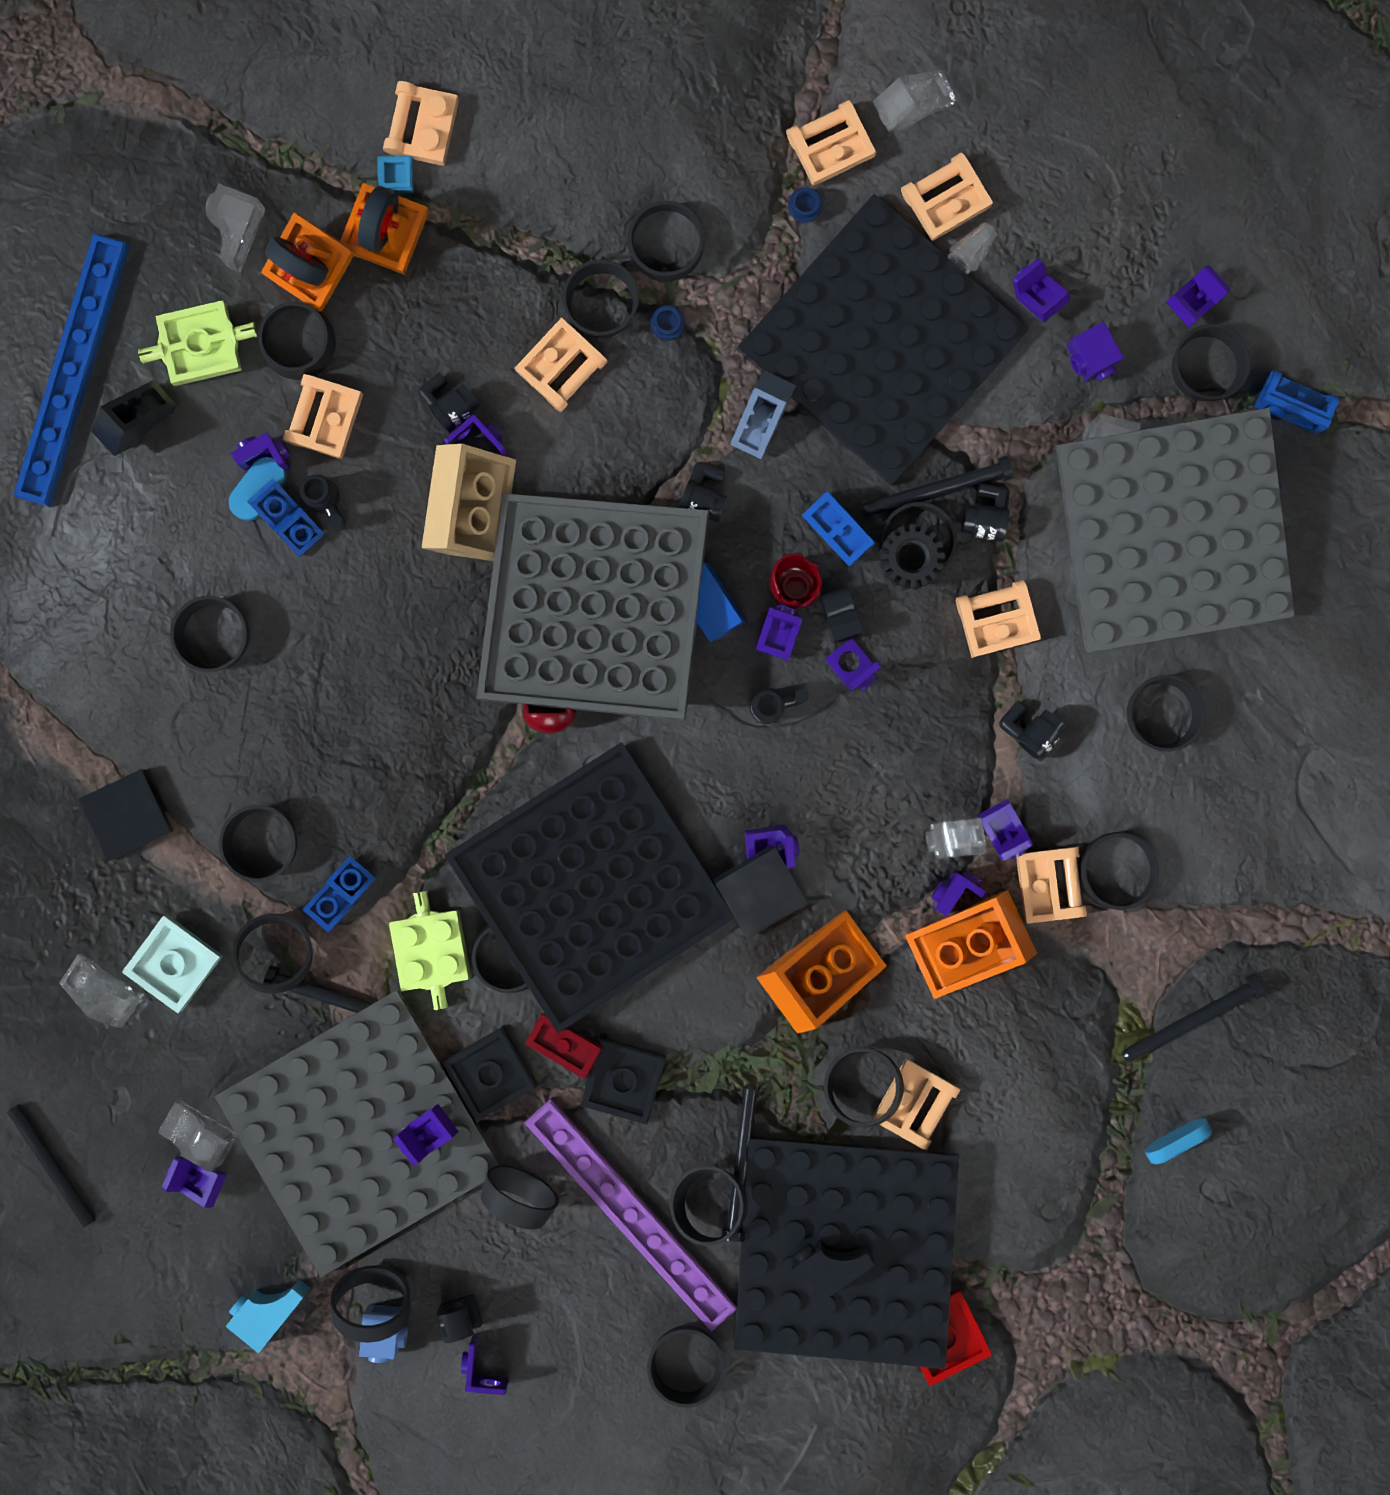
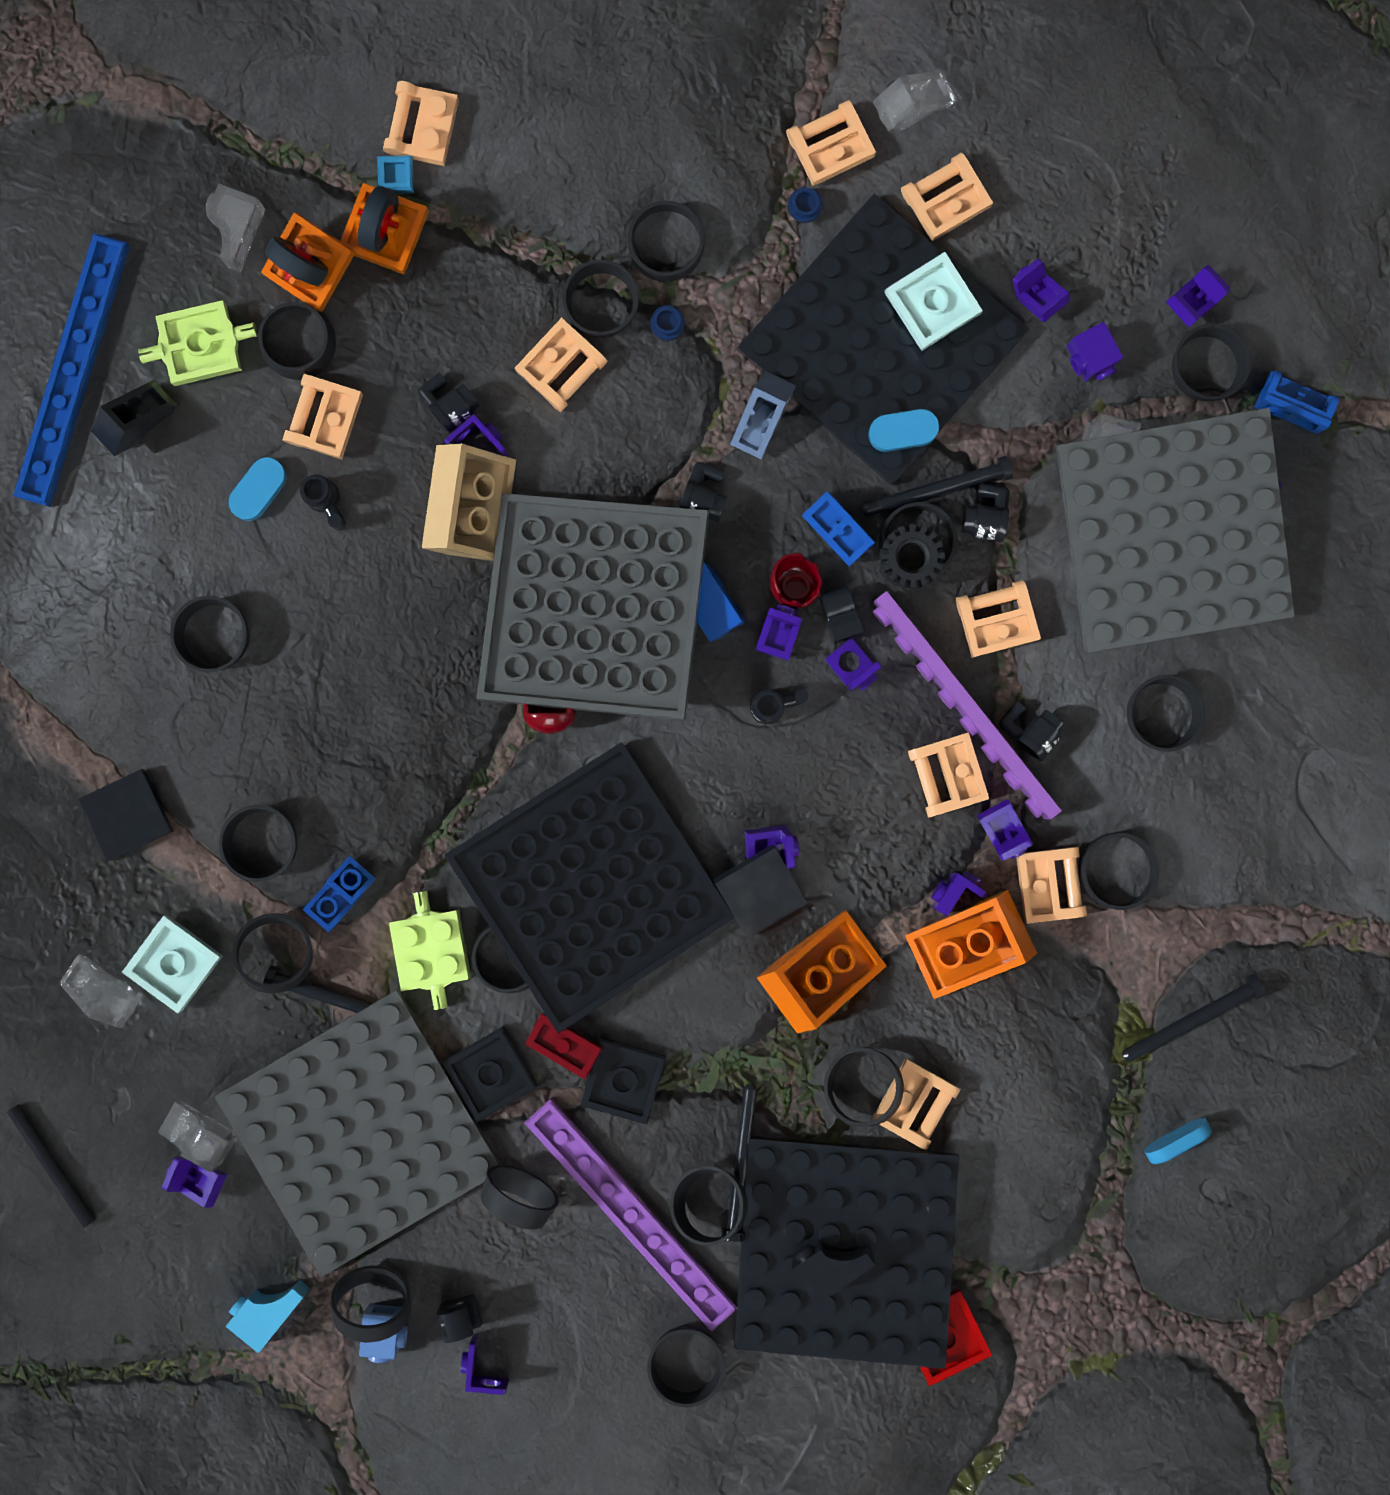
dark purple bracket [230,432,291,471] -> none
blue slope [247,478,324,557] -> none
dark purple bracket [394,1103,459,1166] -> none
clear arch [926,817,987,859] -> none
clear cone [948,223,997,274] -> none
none -> dark azure tile [868,409,939,452]
none -> medium lavender plate [873,591,1062,820]
none -> light aqua plate [885,252,983,351]
none -> light nougat plate [908,732,989,817]

